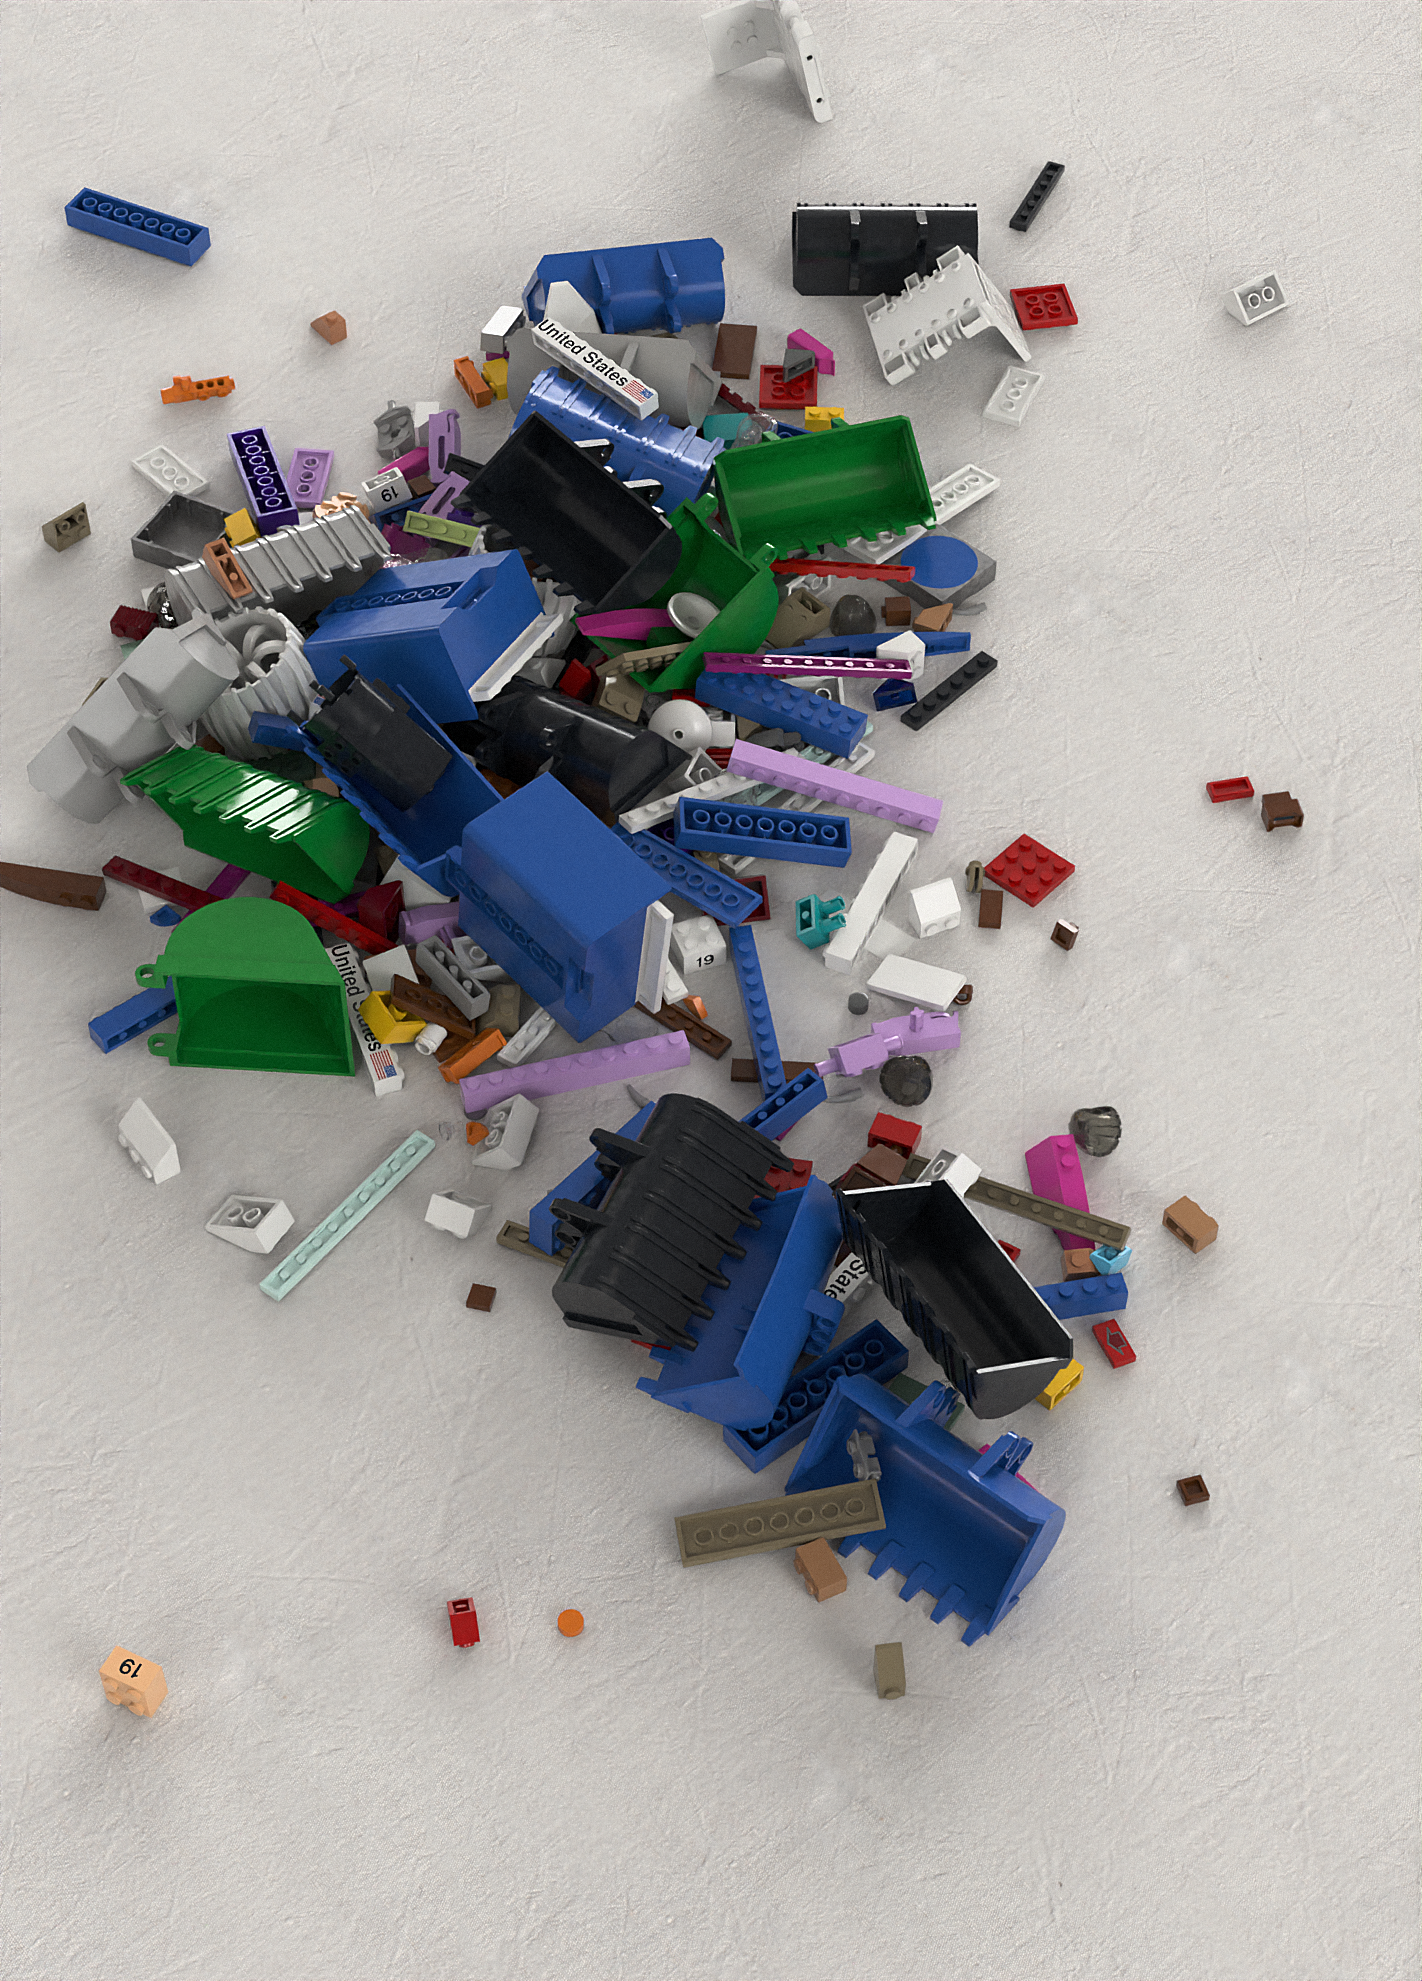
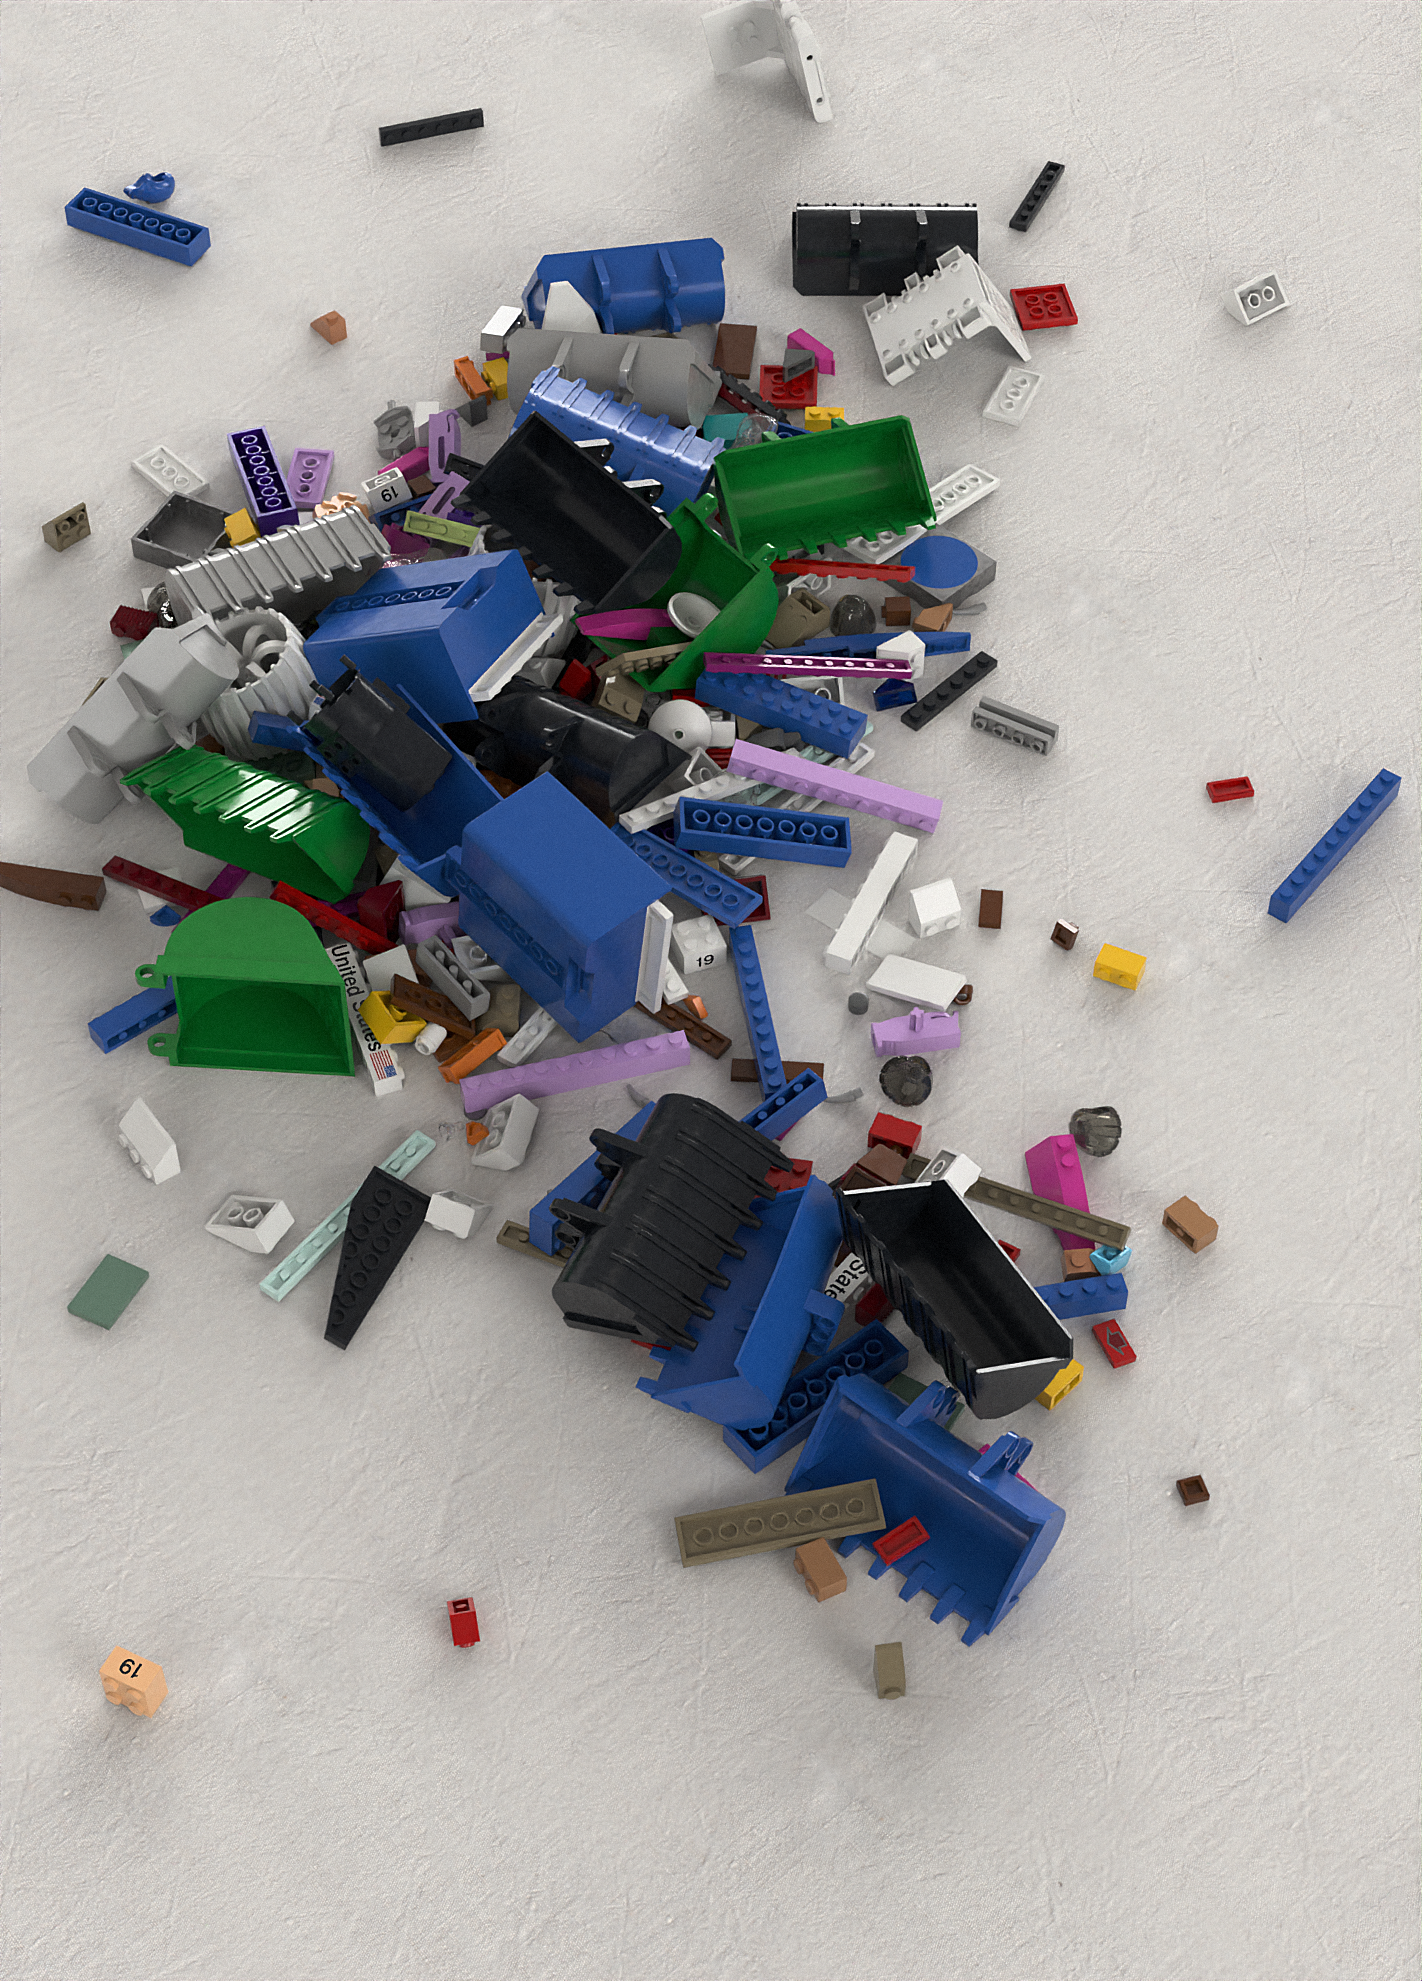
orange piece [160,375,235,405] -> none
nougat slope [202,538,253,600] -> none
reddish brown tile [466,1283,497,1312] -> none
white brick [531,317,659,421] -> none
orange tile [558,1609,584,1637] -> none
teal brick [795,894,846,950] -> none
lavender brick [814,1033,905,1077] -> none
light grey hinge [847,1429,882,1482] -> none
dark tan arm [965,860,985,893] -> none
red plate [984,833,1075,908] -> none
reddish brown piece [1261,791,1304,832] -> none
none -> sand green tile [67,1254,149,1330]
none -> blue piece [123,172,175,204]
none -> black wing [324,1165,431,1350]
none -> black plate [378,108,484,147]
none -> dark grey slope [455,395,488,427]
none -> black plate [708,364,791,425]
none -> dark red brick [854,1283,895,1327]
none -> red tile [872,1515,930,1566]
none -> light grey brick [971,696,1059,756]
none -> yellow brick [1093,943,1147,990]
none -> blue brick [1267,768,1402,923]

